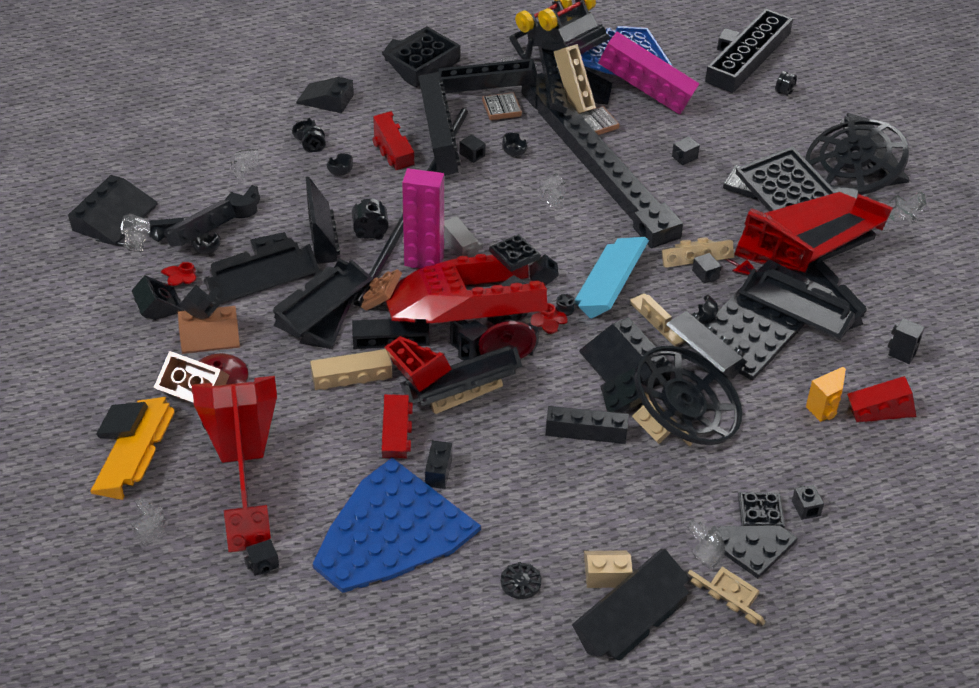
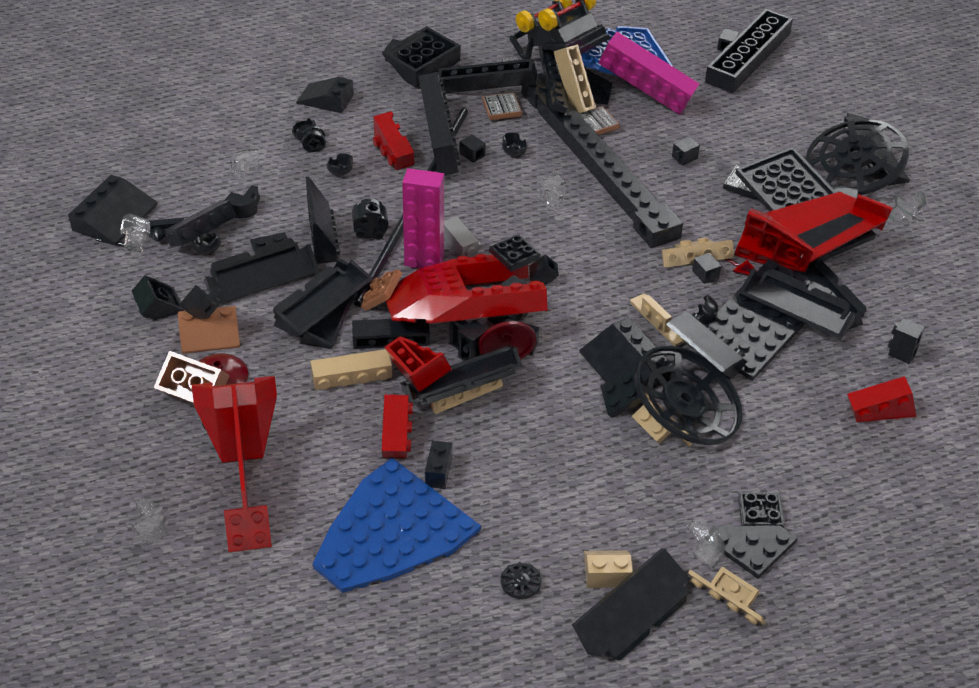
light orange slope [91,397,175,500] -> none
black tile [96,402,148,439] -> none
red plate [161,262,196,286] -> none
black brick [244,539,279,576] -> none
red plate [530,303,568,334] -> none
black brick [545,406,629,444] -> none
black wheel [556,294,575,316] -> none
medium azure slope [575,237,649,319] -> none
black wheel [775,71,797,96] -> none
black brick [792,485,824,520] -> none
light orange slope [806,367,846,422] -> none

